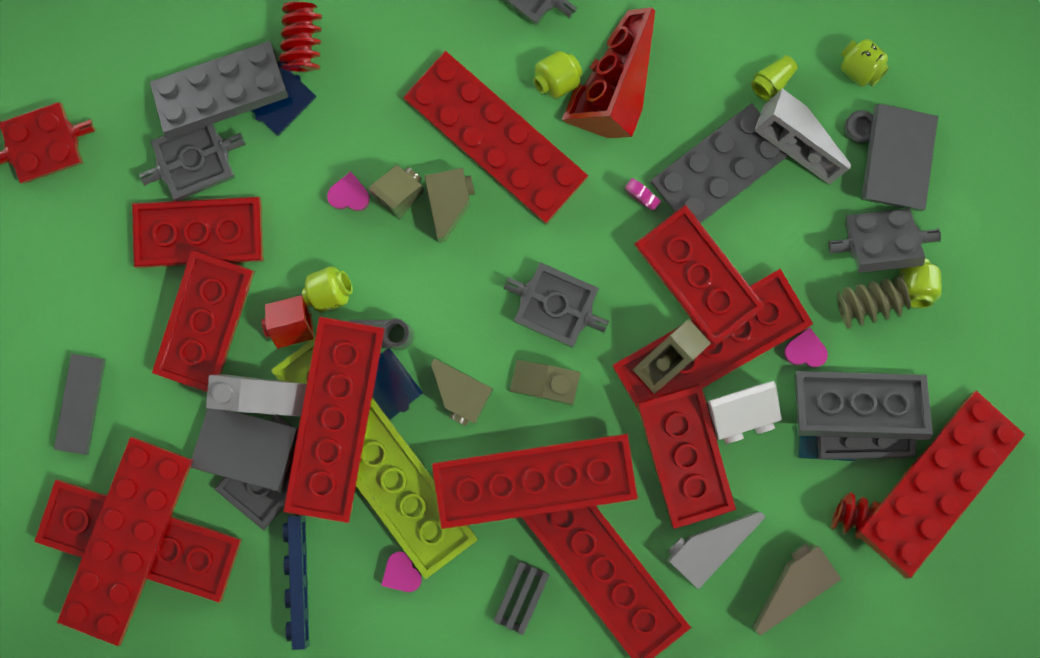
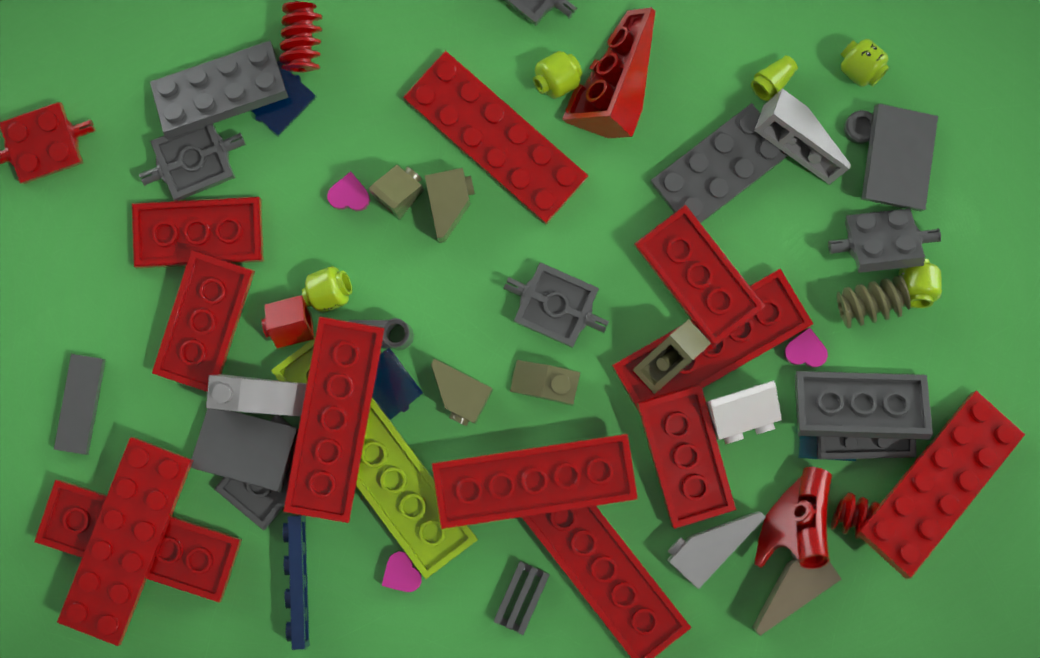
dark pink tile [624,178,661,211] -> none
none -> red pin [755,467,832,569]

